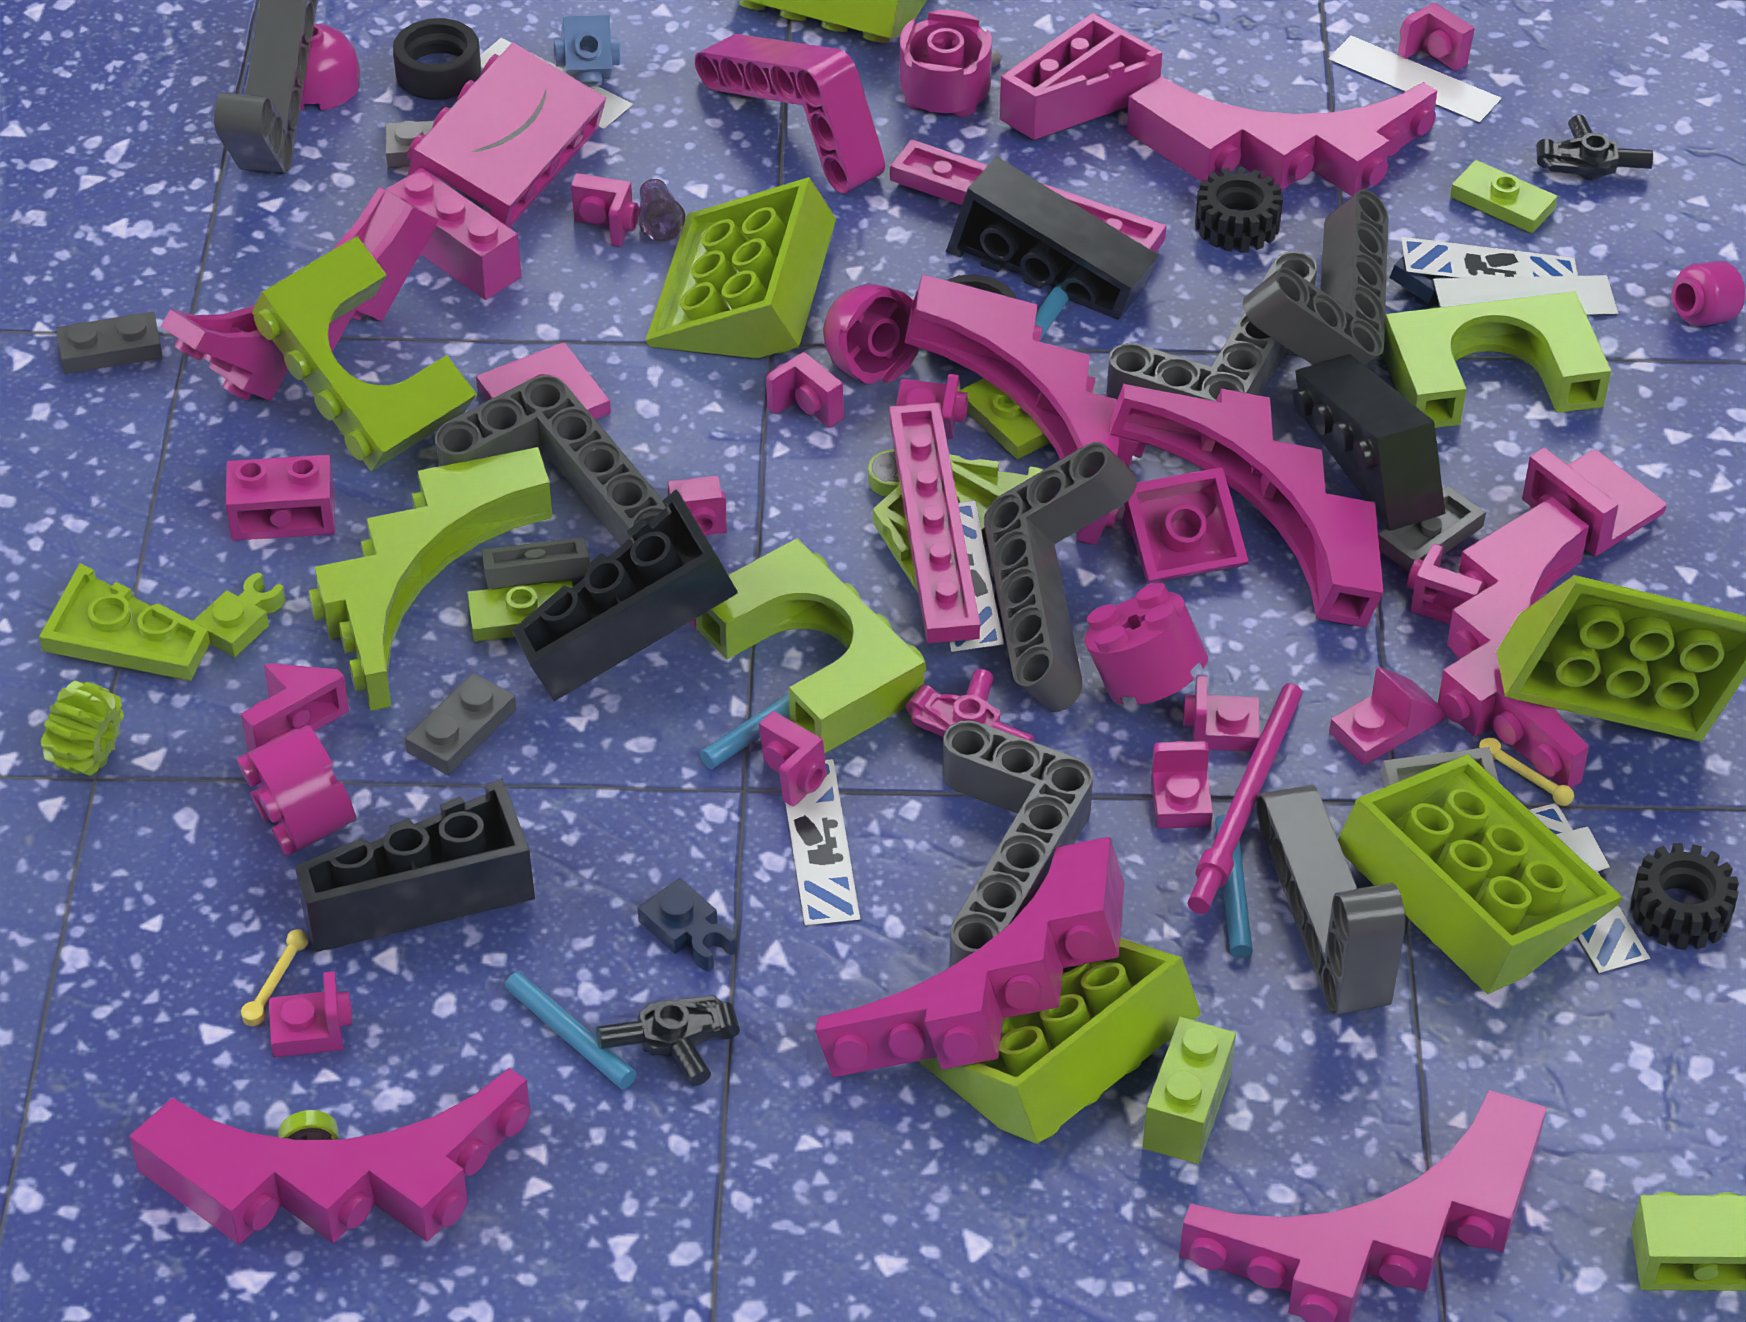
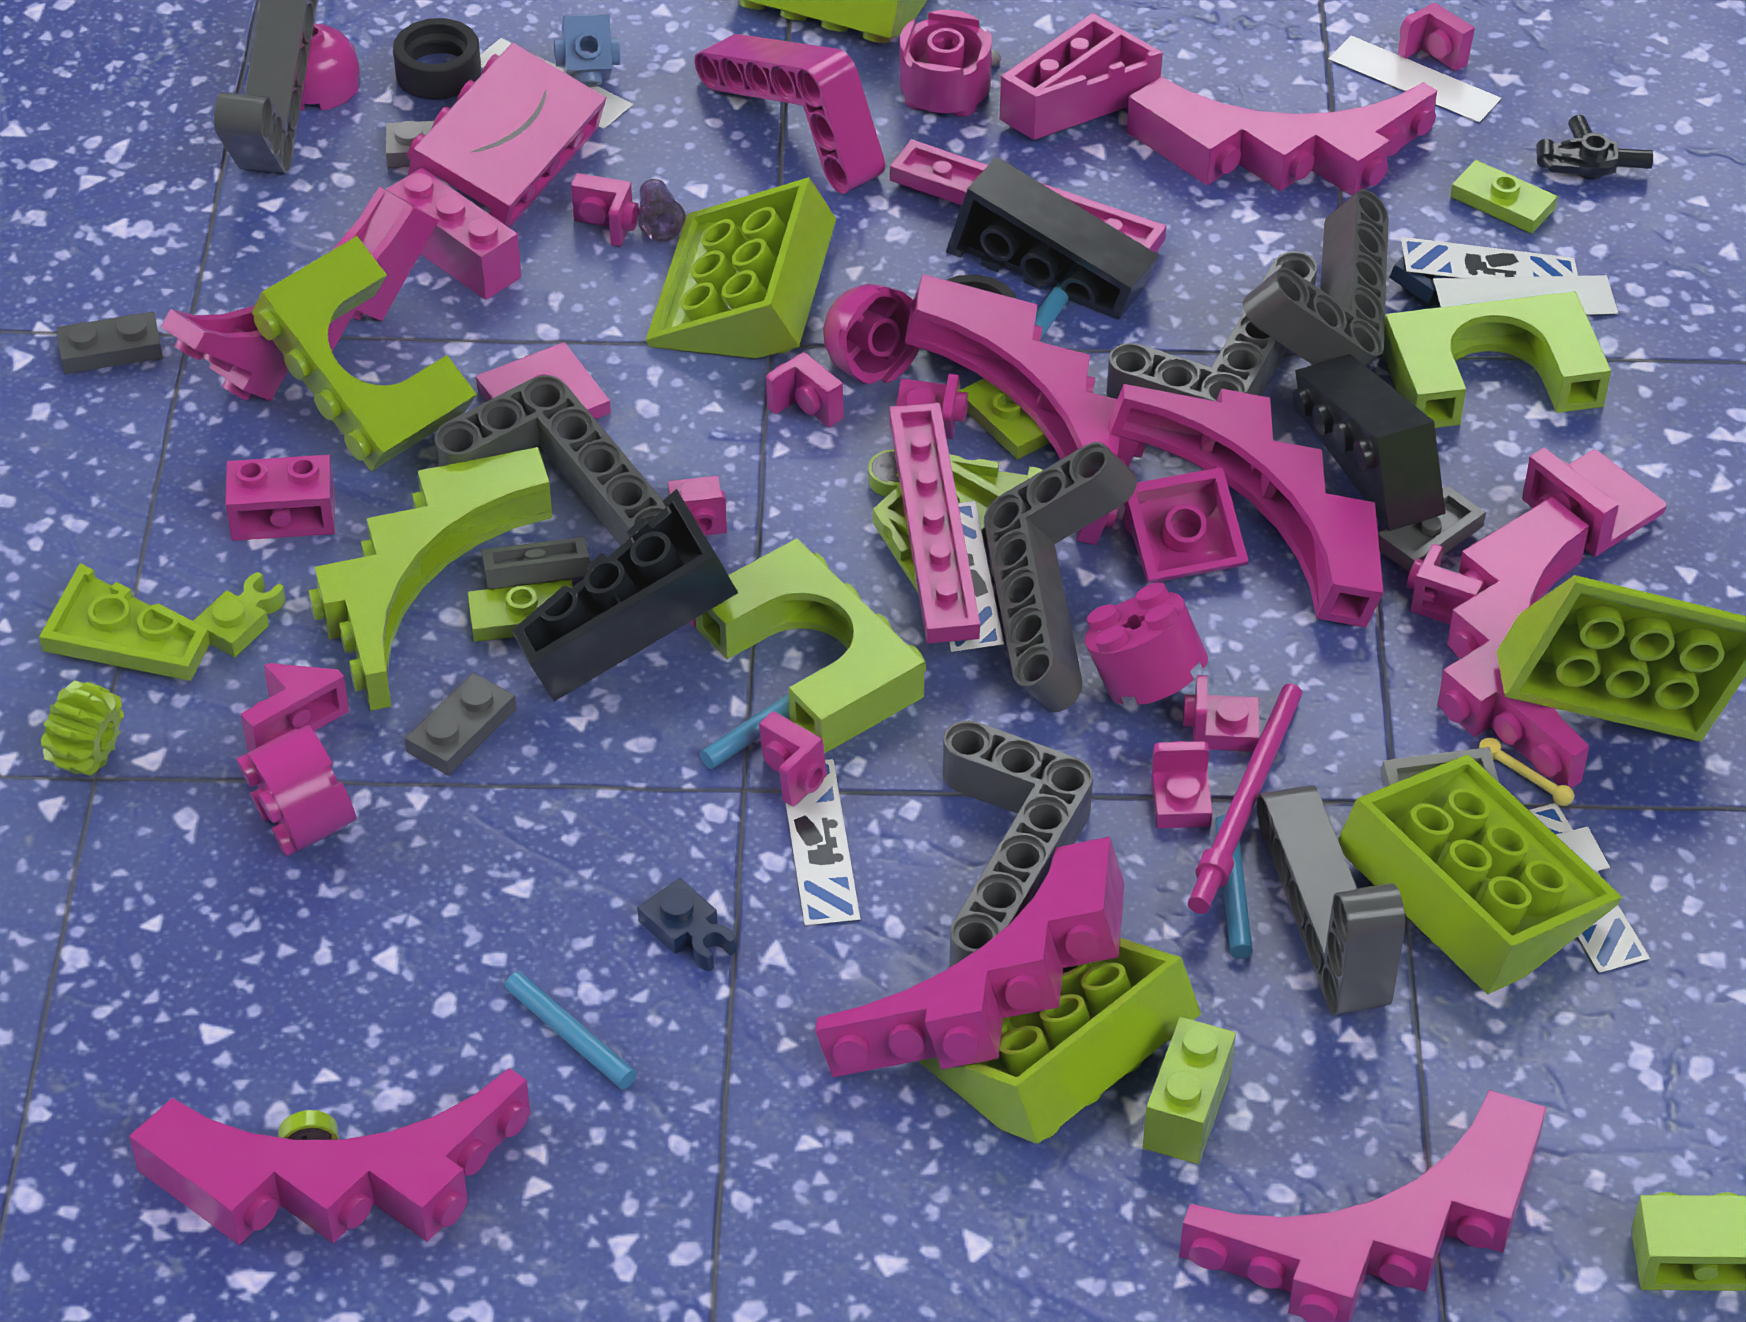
light yellow hinge [241,929,309,1027] -> none
dark pink bracket [269,971,352,1058] -> none
black wedge [295,778,535,952] -> none
black piece [596,995,740,1086] -> none
dark pink piece [906,669,1034,742] -> none
black tyre [1195,167,1283,252] -> none
dark pink slope [1329,667,1446,765] -> none
black tyre [1630,843,1739,950] -> none
dark pink head [1671,261,1746,327] -> none

